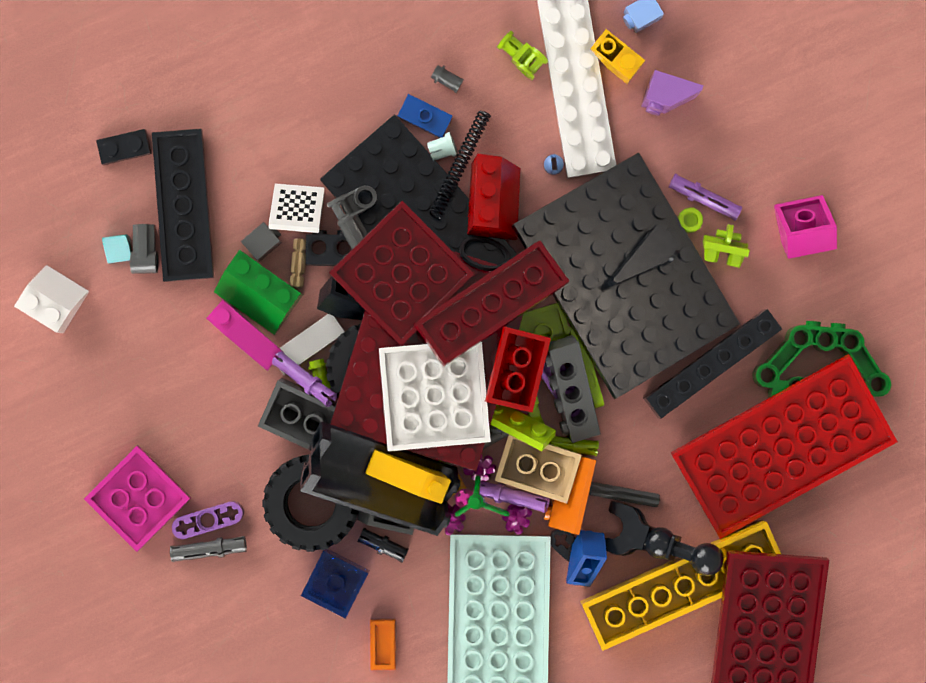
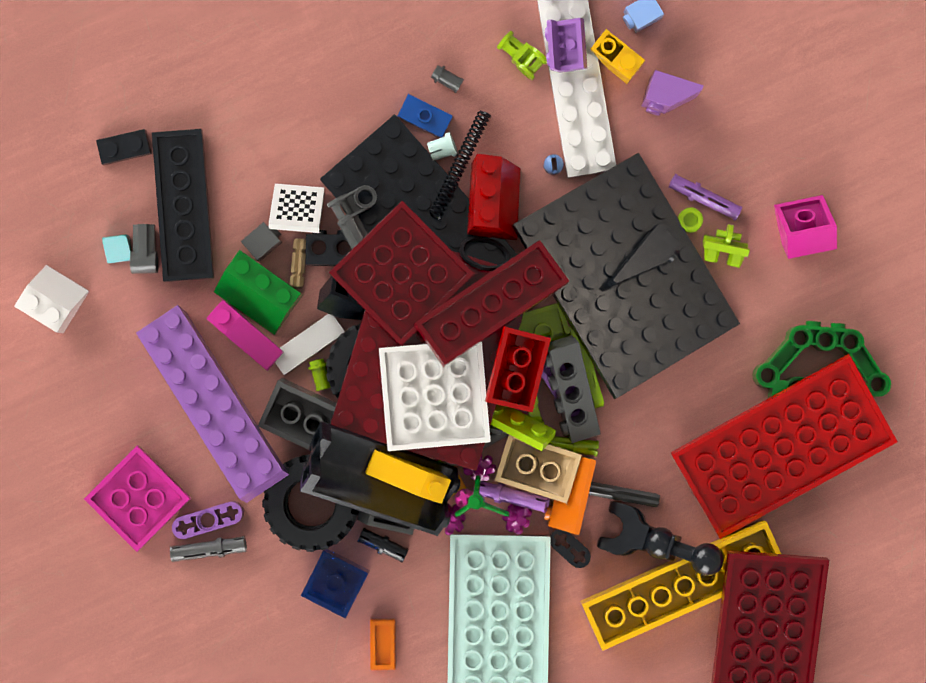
medium lavender pin [272,351,337,407] -> none
blue slope [566,530,607,587] -> none
black brick [643,309,782,419] -> none
none -> medium lavender brick [136,305,289,503]
none -> medium lavender bracket [545,18,588,73]

